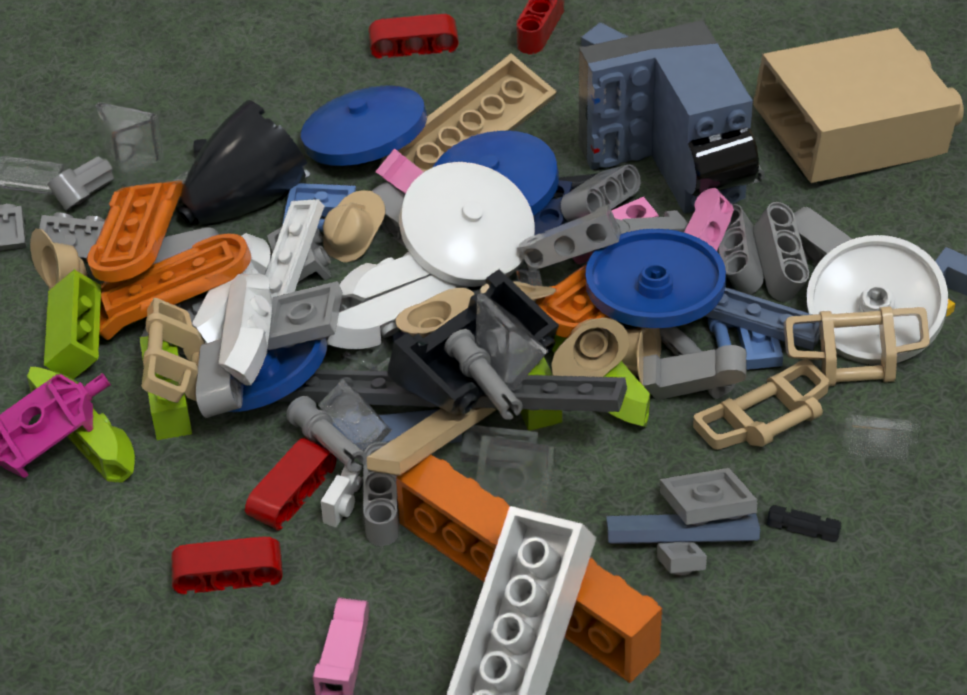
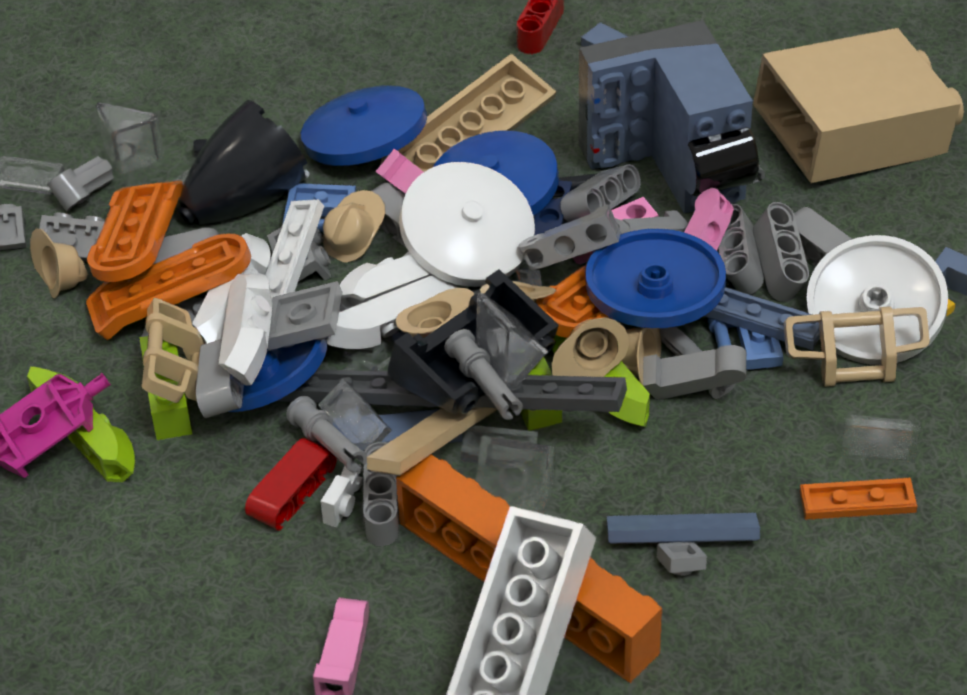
lime brick [44,269,101,379] -> none
red beam [171,537,283,594] -> none
red beam [368,14,459,59] -> none
light grey plate [660,468,757,526] -> none
tan bar [693,359,829,450] -> none
black axle [767,505,842,542] -> none
none -> orange tile [800,478,917,520]

